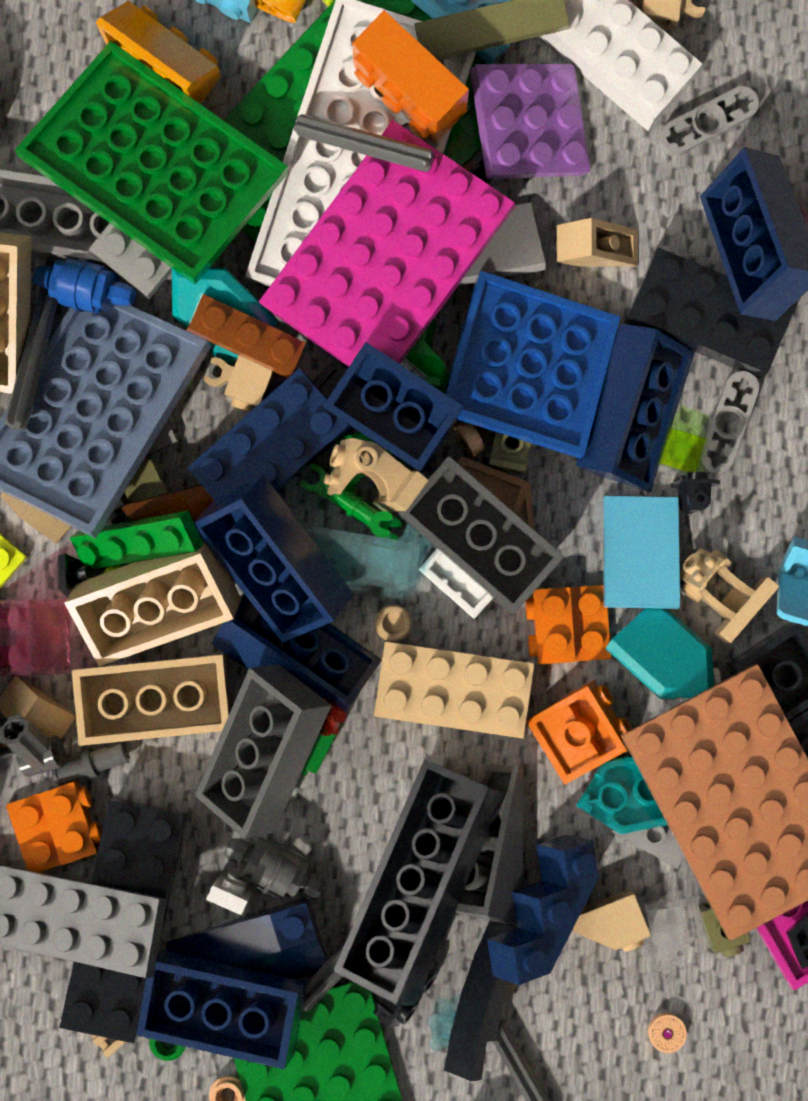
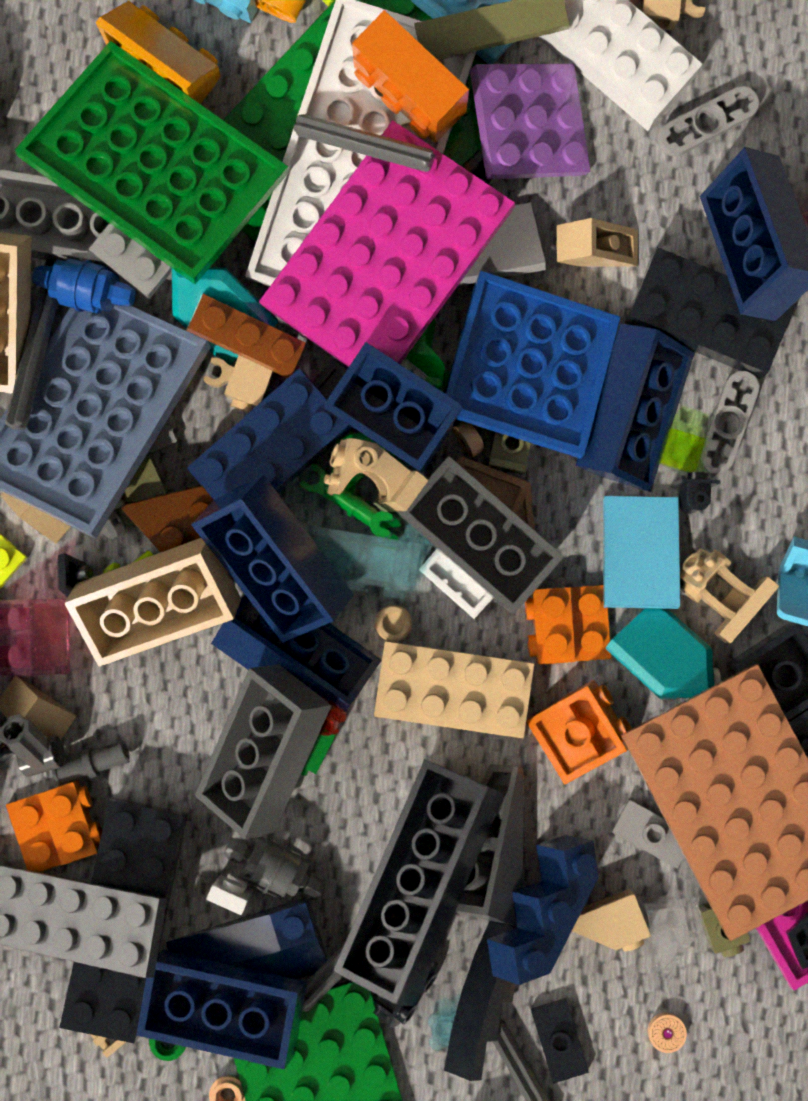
green plate [70,511,204,569] -> none
tan brick [72,654,233,746] -> none
teal tile [576,755,668,835] -> none
none -> black plate [531,998,589,1084]

